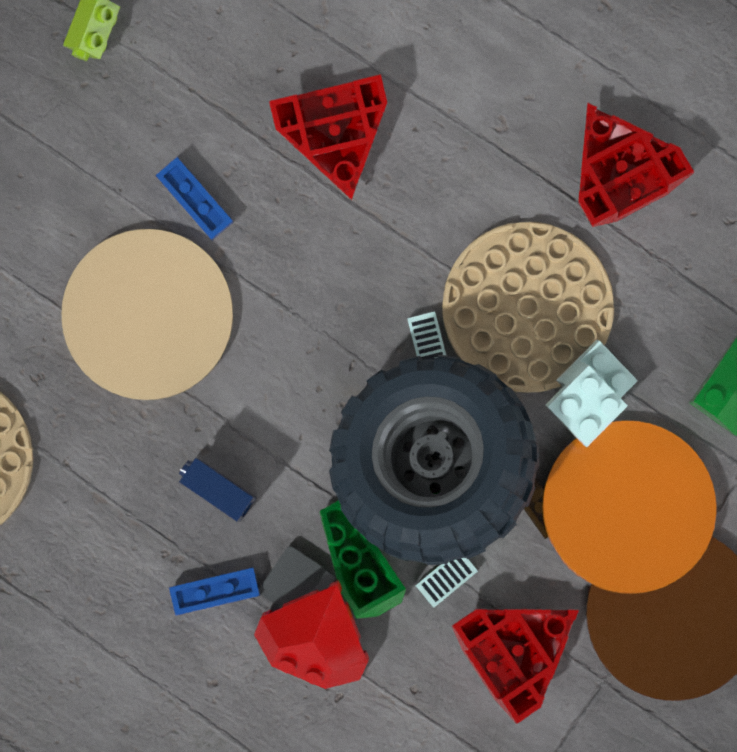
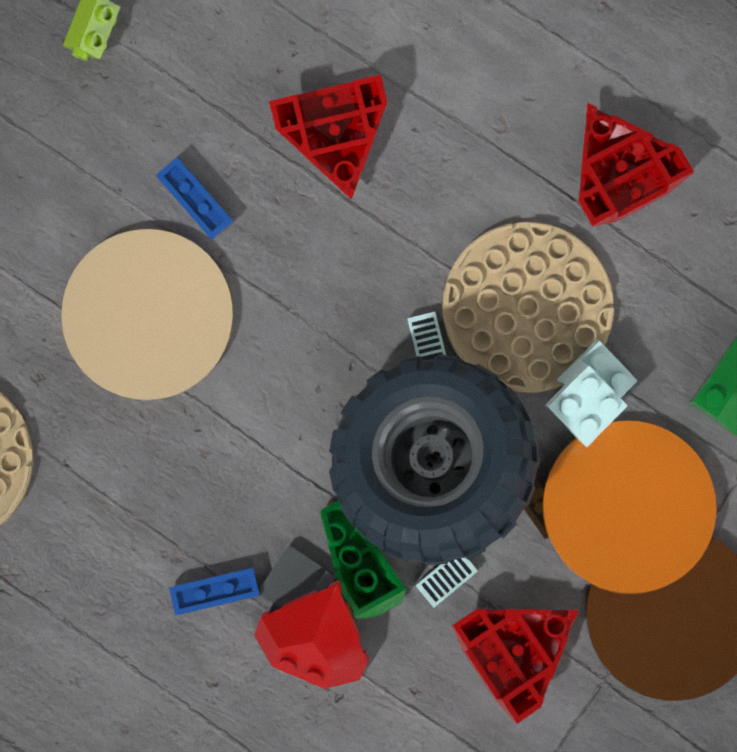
dark blue brick [179,458,257,522] -> none

